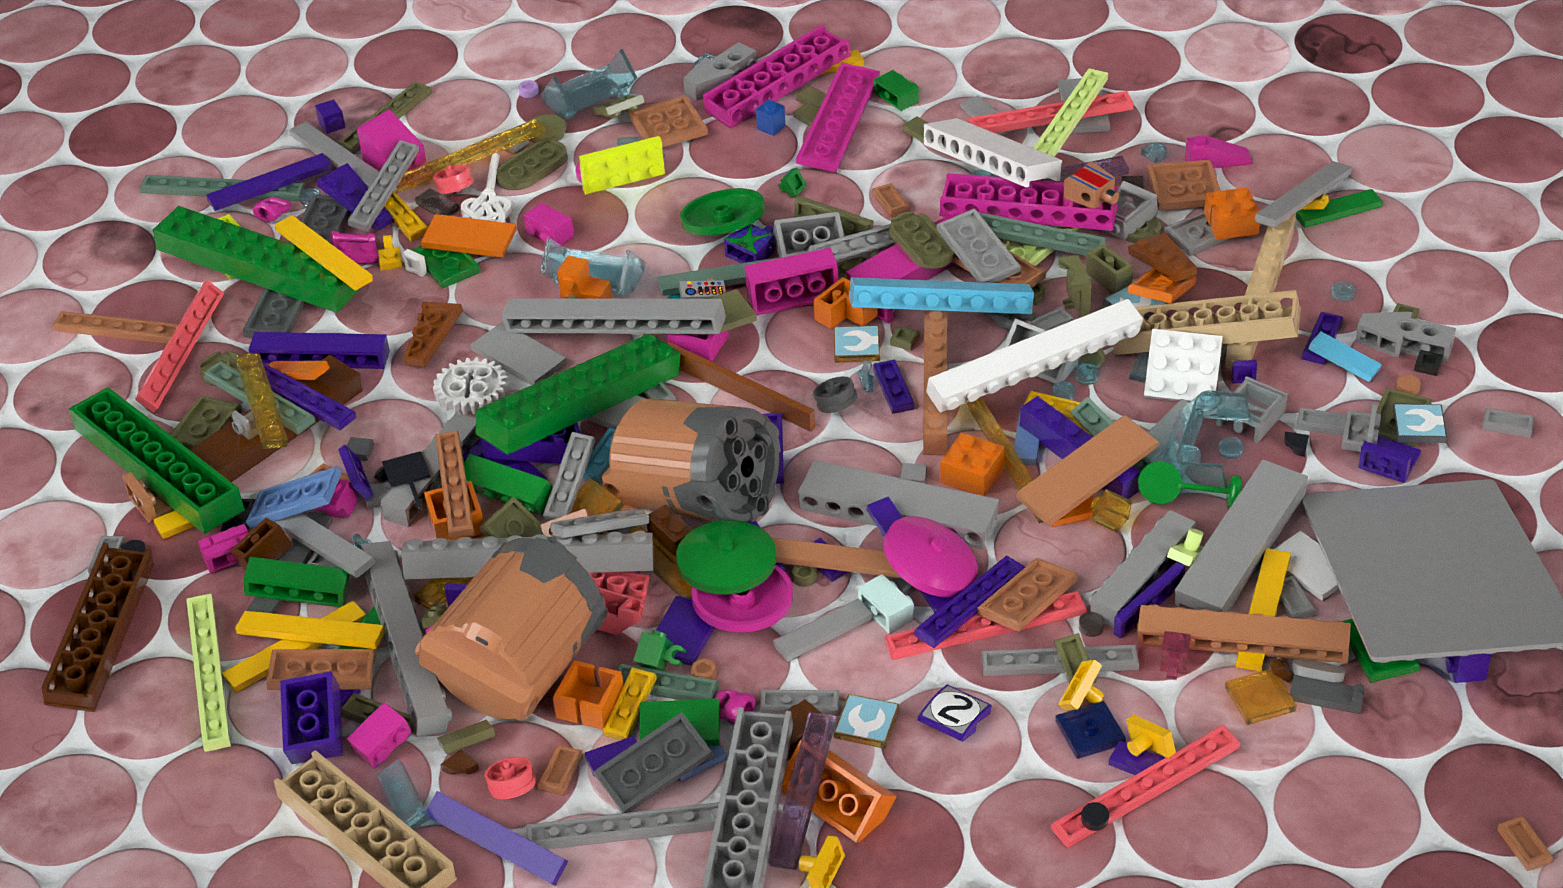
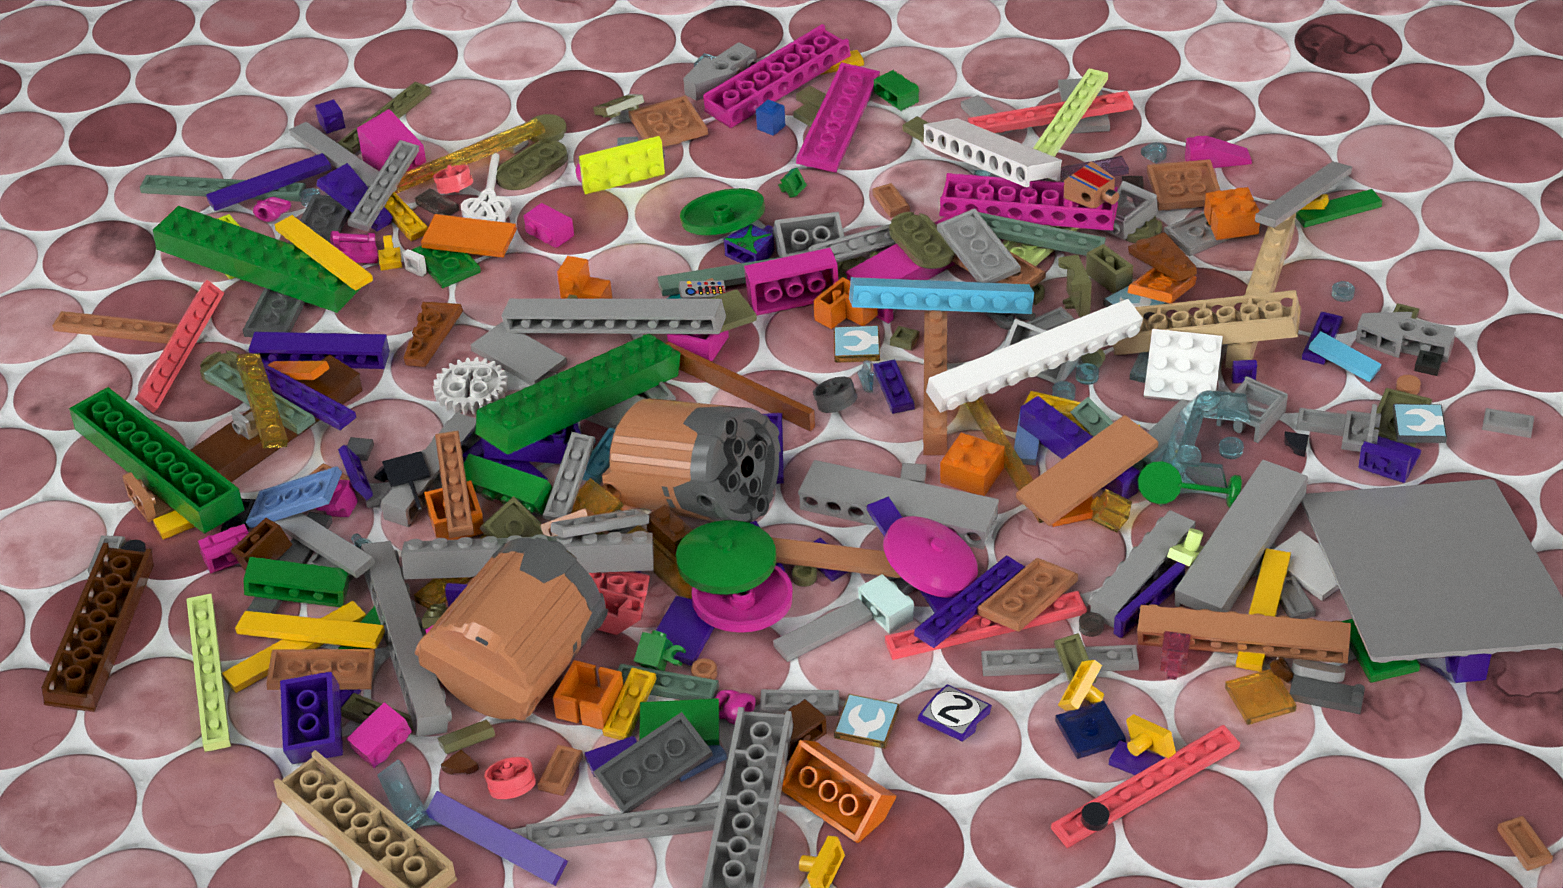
olive tile [170,395,242,450] -> none
lavender tile [518,80,539,98] -> none
clear light blue windscreen [540,49,637,119] -> none
clear light blue windscreen [540,238,646,296] -> none
clear purple tile [768,712,837,870] -> none
olive tile [794,196,873,236] -> none

